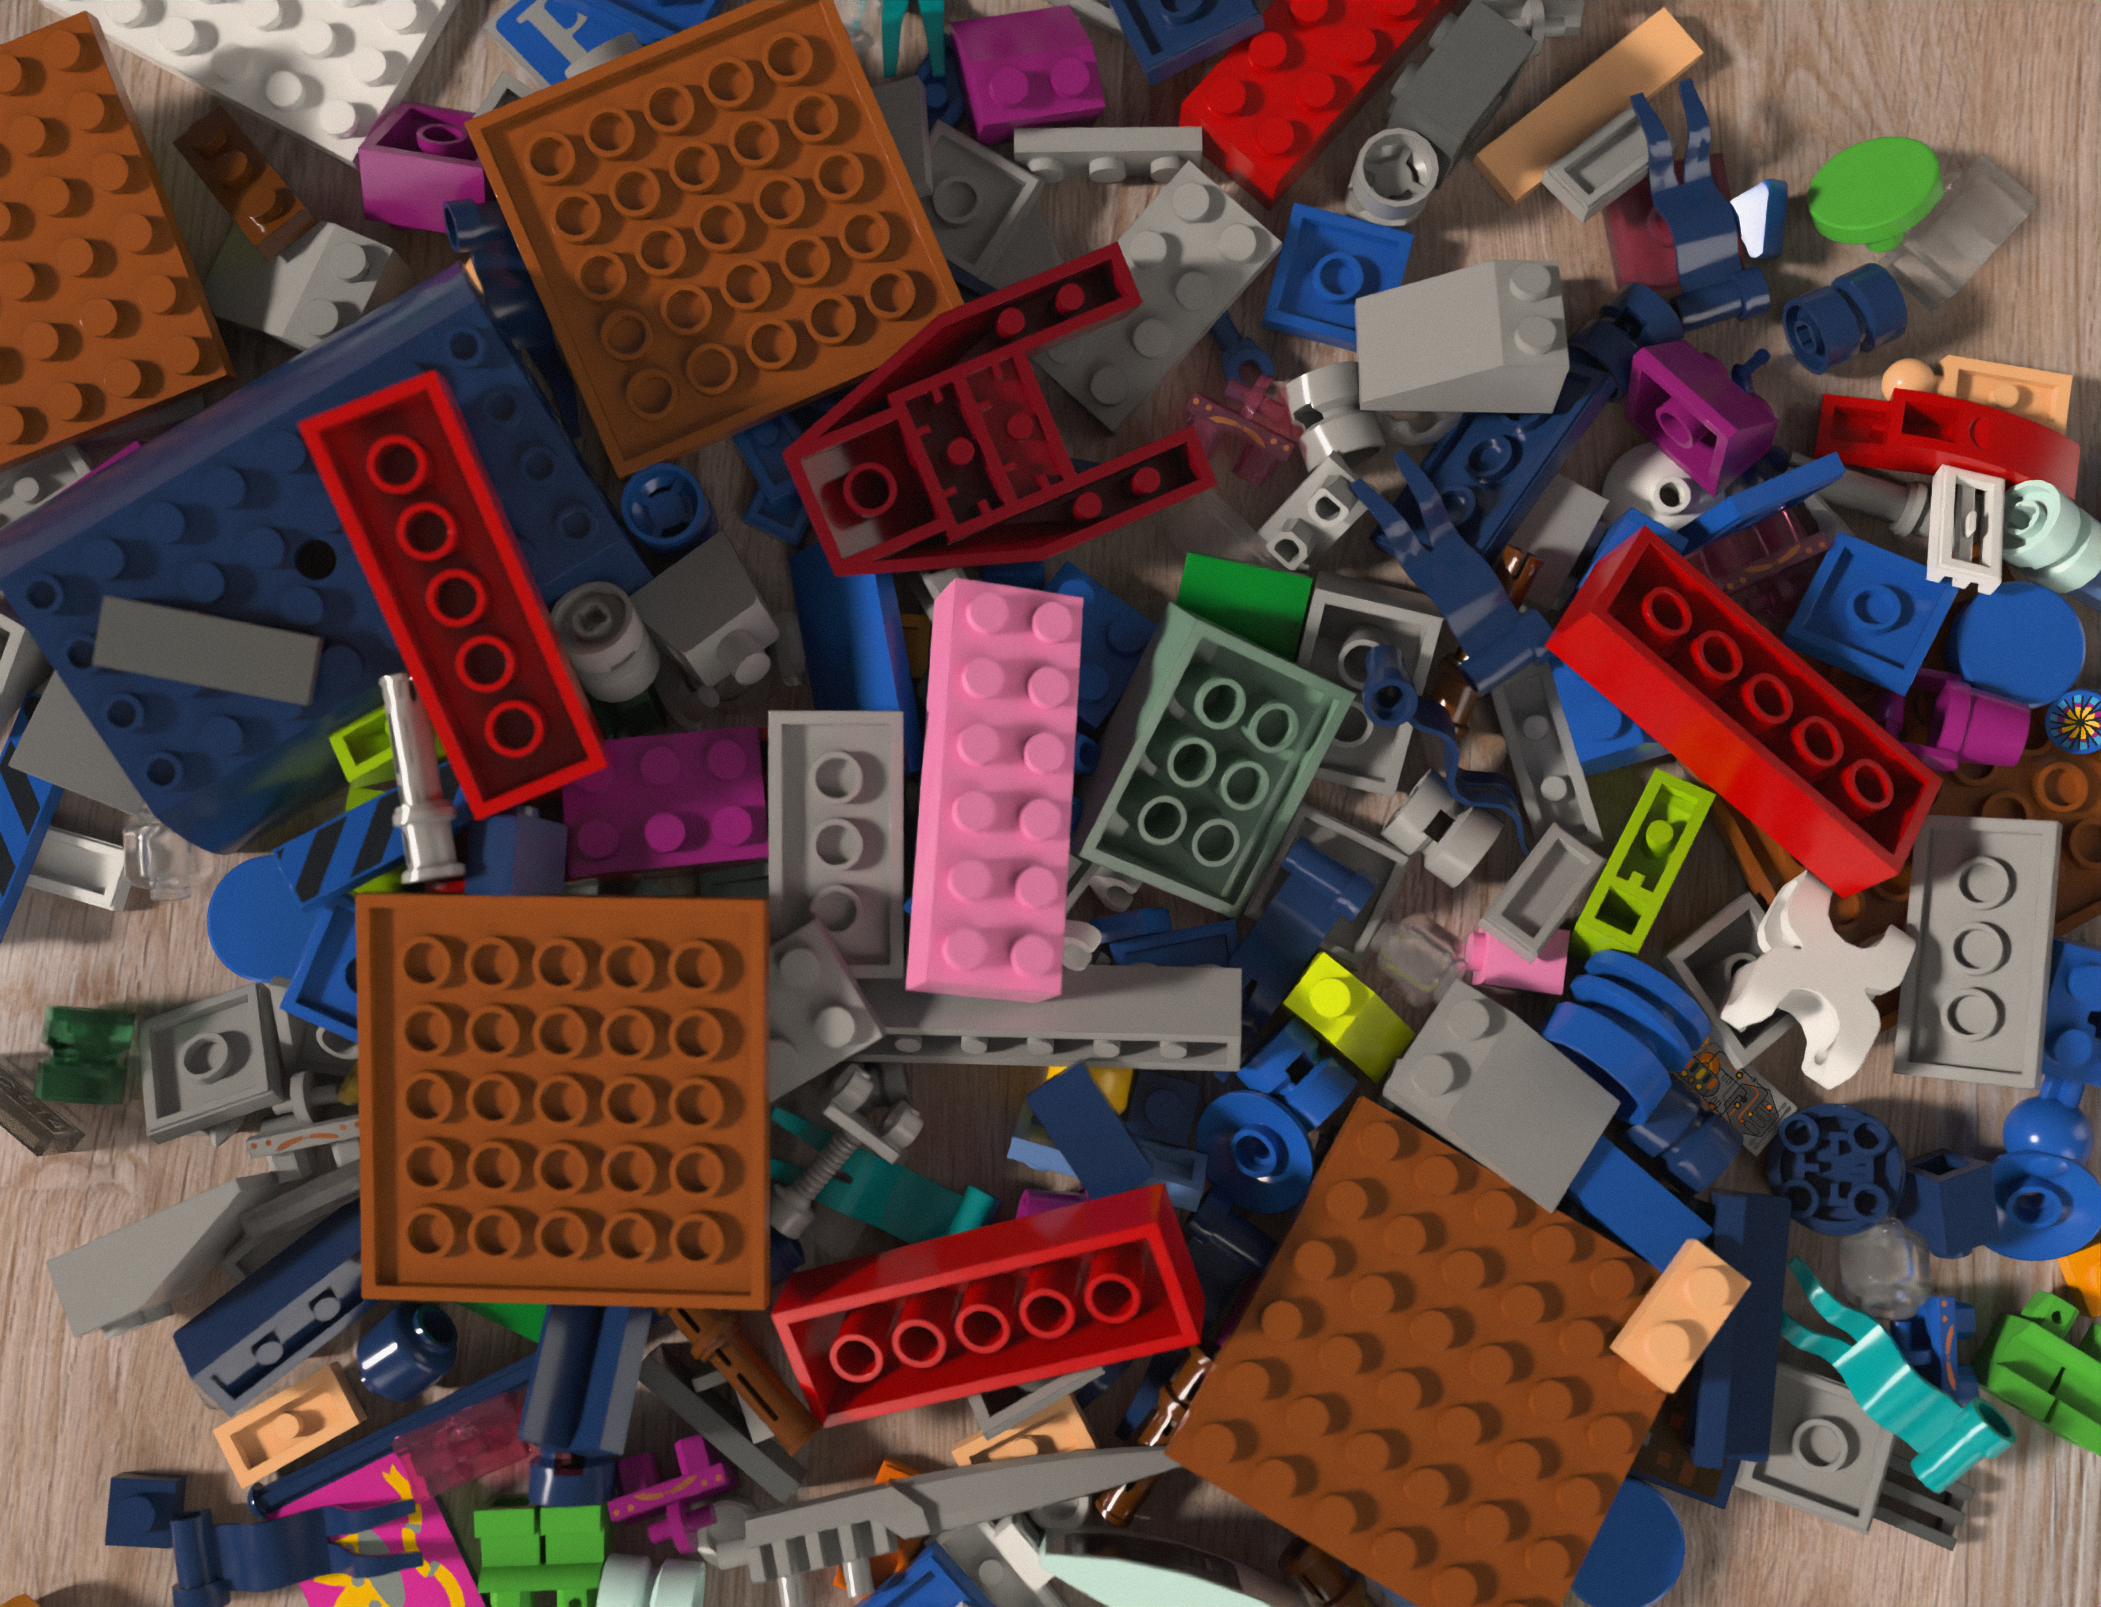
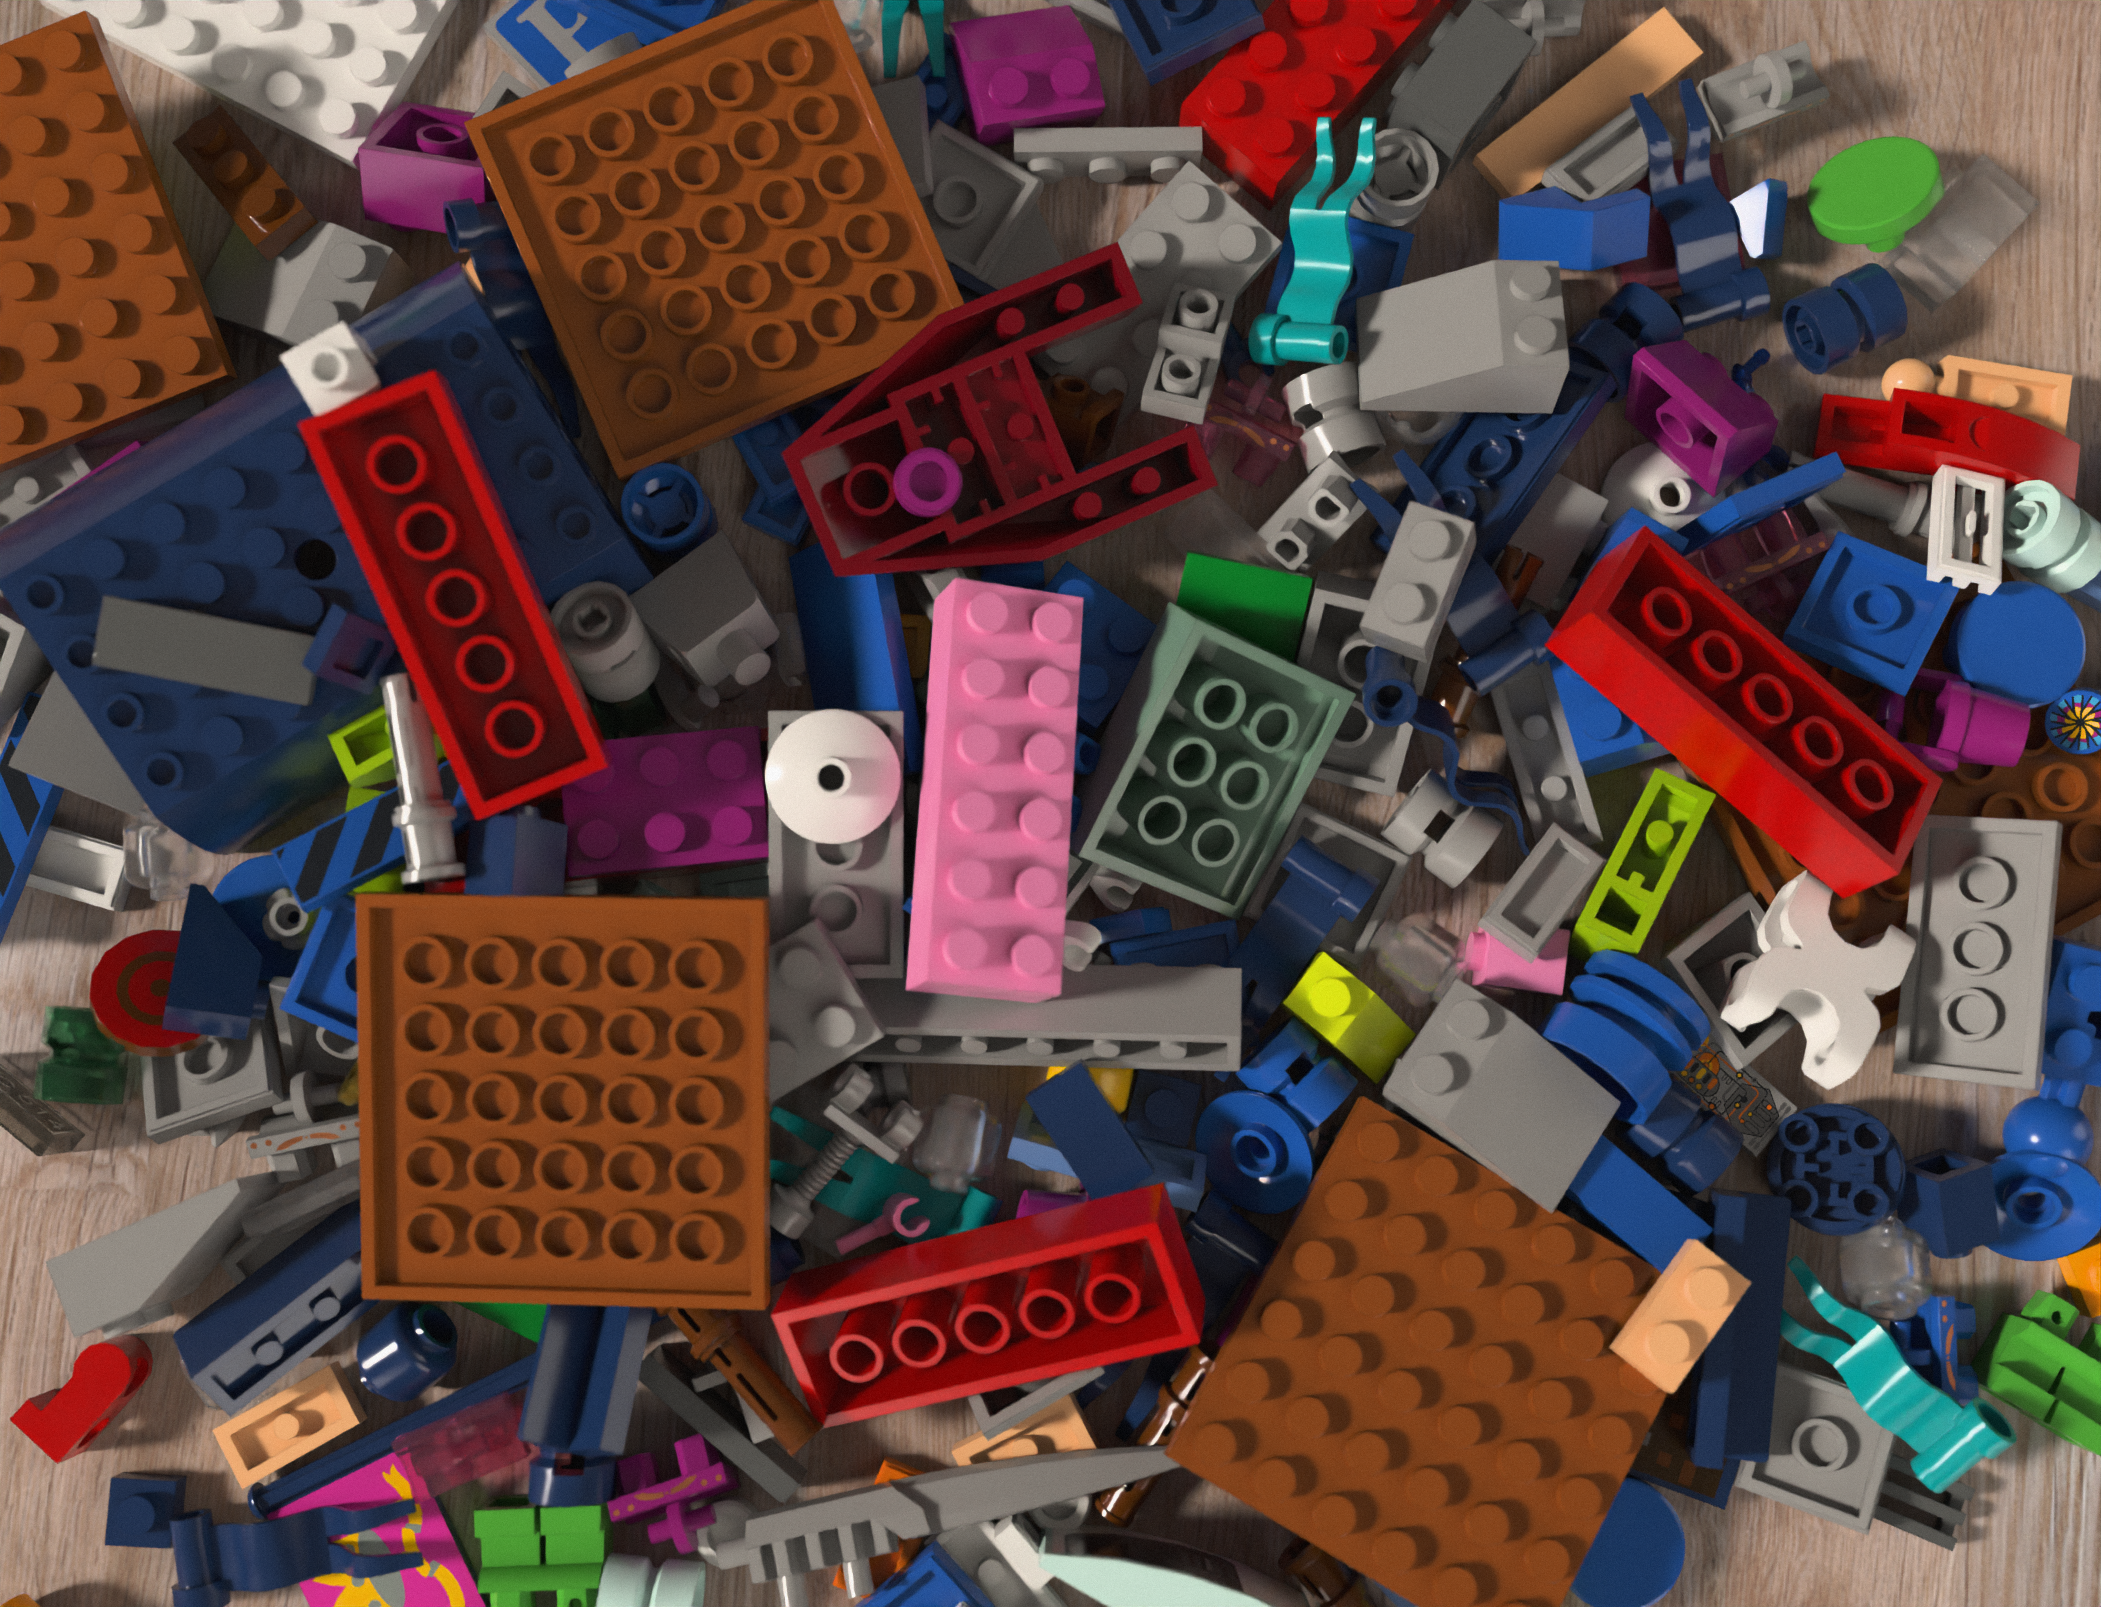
none -> red leg [9,1335,153,1464]
none -> red tile [89,930,209,1057]
none -> dark blue slope [162,883,271,1040]
none -> light grey plate [262,888,322,950]
none -> white bracket [280,321,381,416]
none -> dark blue plate [301,603,397,696]
none -> white dish [766,709,901,844]
none -> bright pink hand [835,1193,930,1255]
none -> magenta tile [893,448,962,517]
none -> clear head [912,1094,1002,1195]
none -> reddish brown brick [1035,372,1125,469]
none -> light grey slope [1140,282,1236,425]
none -> teal flag [1248,117,1377,366]
none -> light grey brick [1360,501,1477,664]
none -> blue slope [1498,186,1651,271]
none -> light grey hips [1697,40,1830,143]

